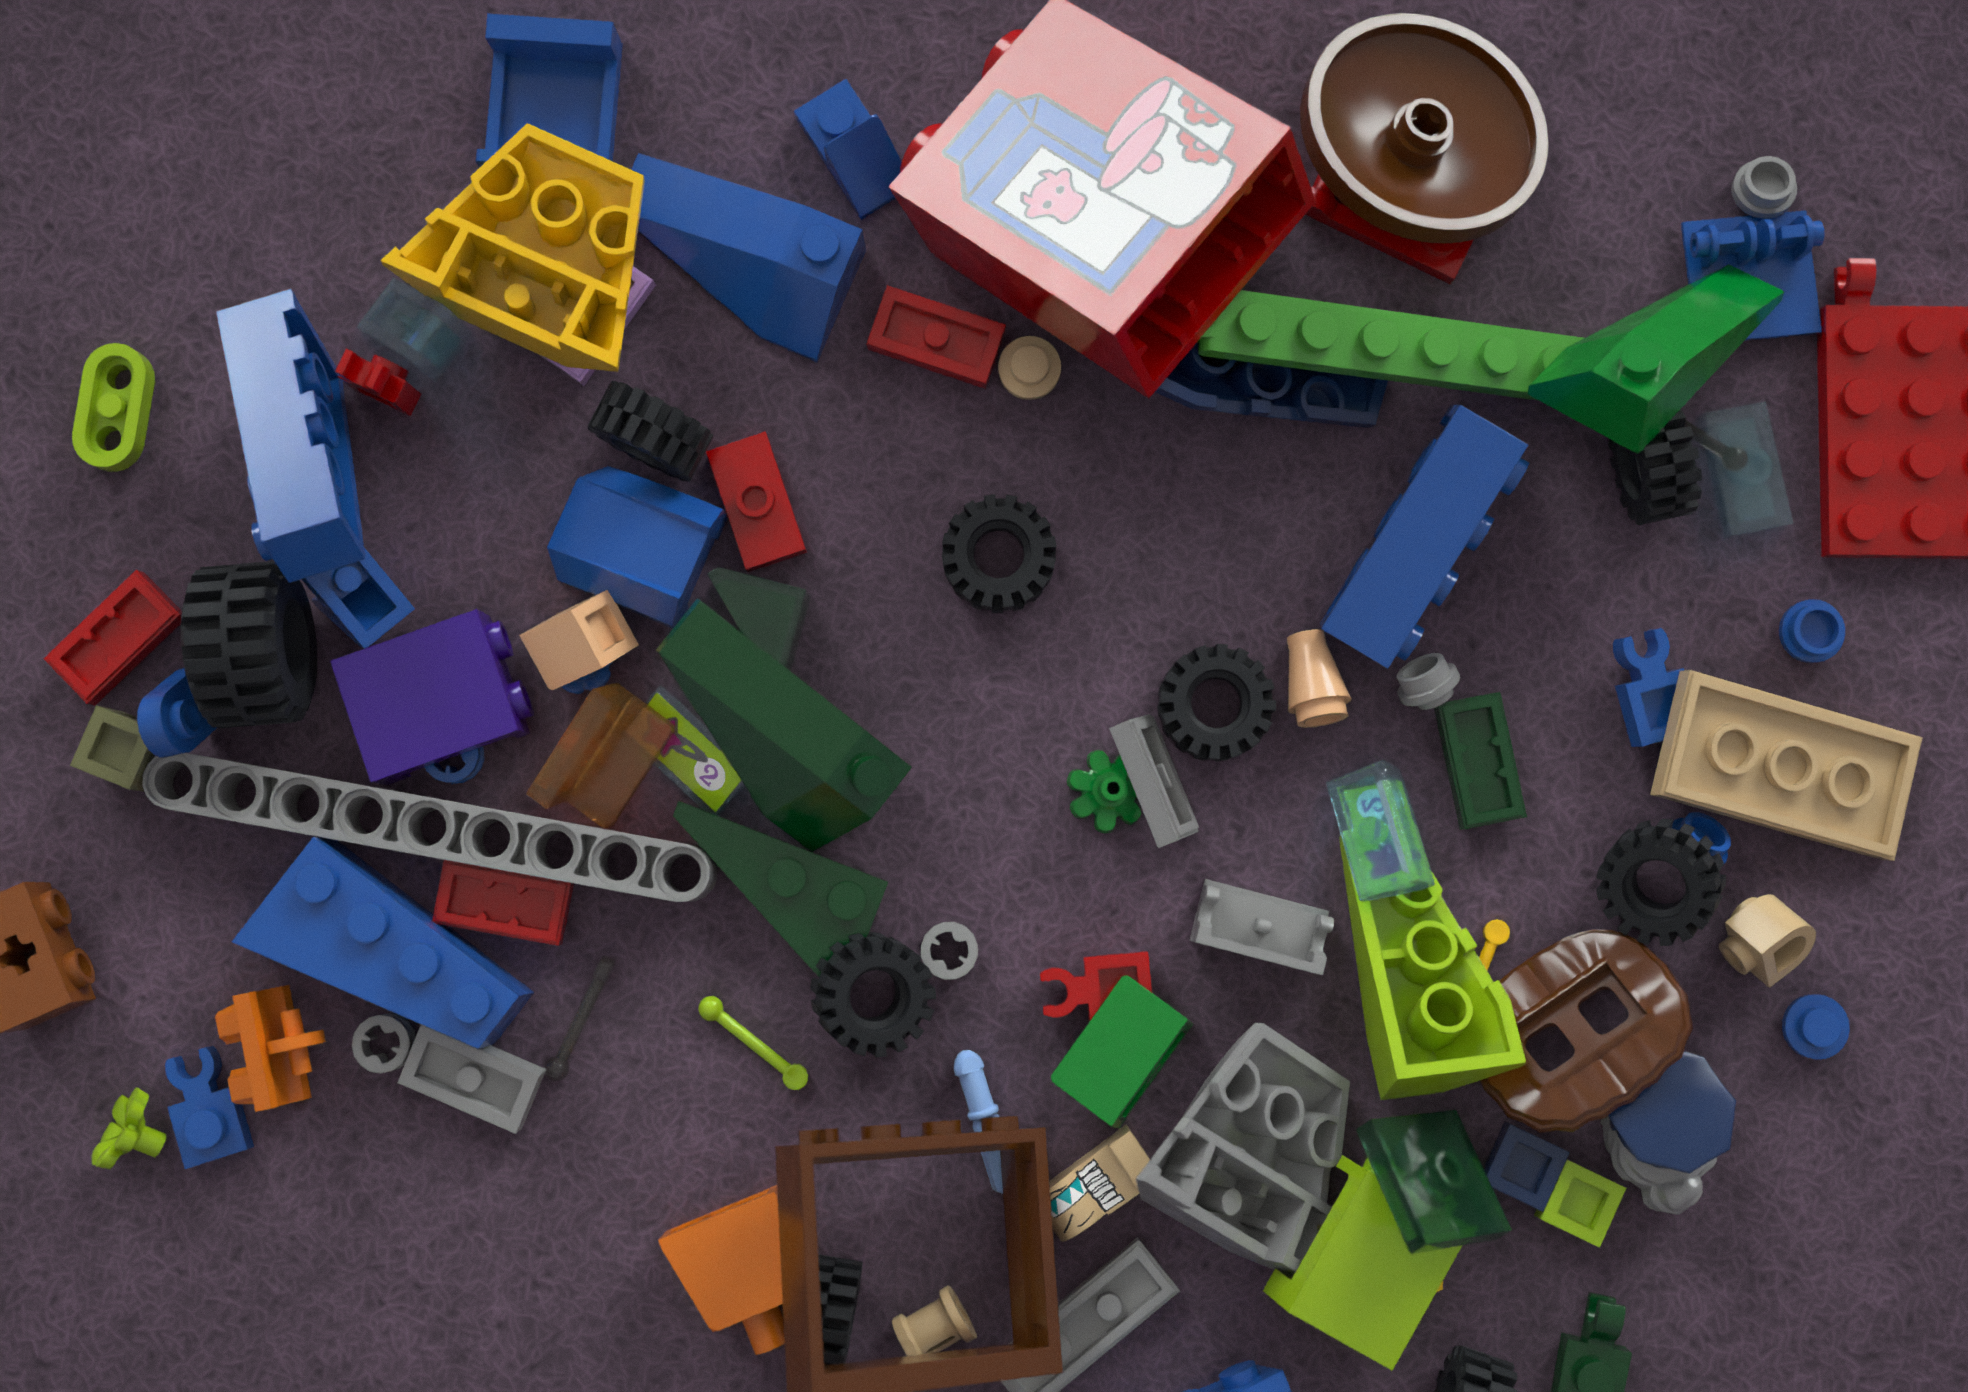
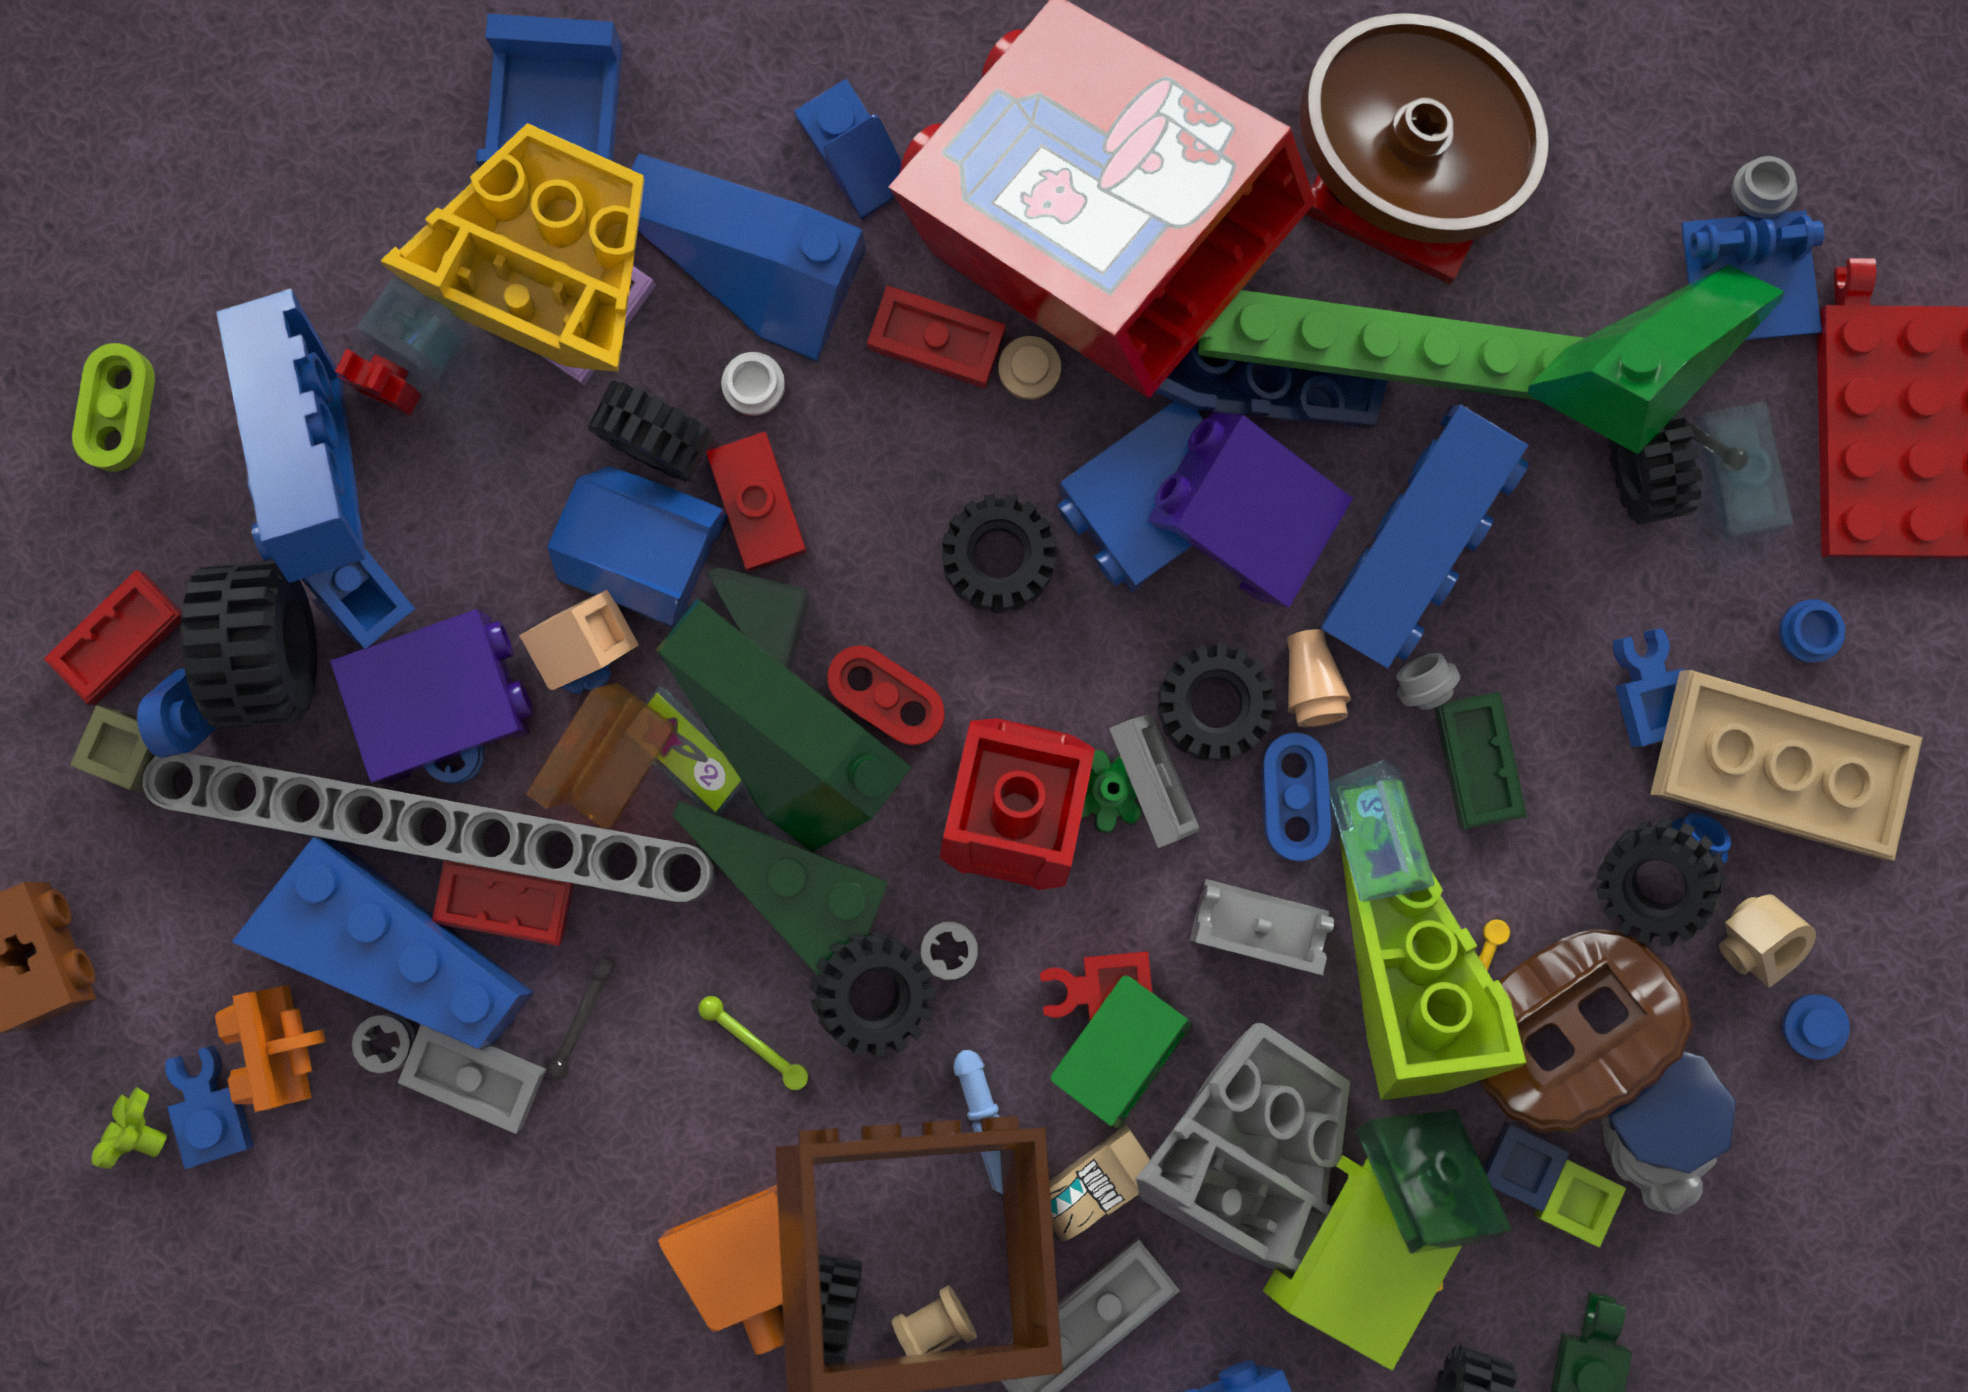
none -> white plate [722,352,785,416]
none -> red plate [827,646,945,746]
none -> red slope [939,718,1095,890]
none -> blue panel [1056,401,1203,593]
none -> dark purple panel [1148,412,1353,608]
none -> blue plate [1261,733,1331,861]

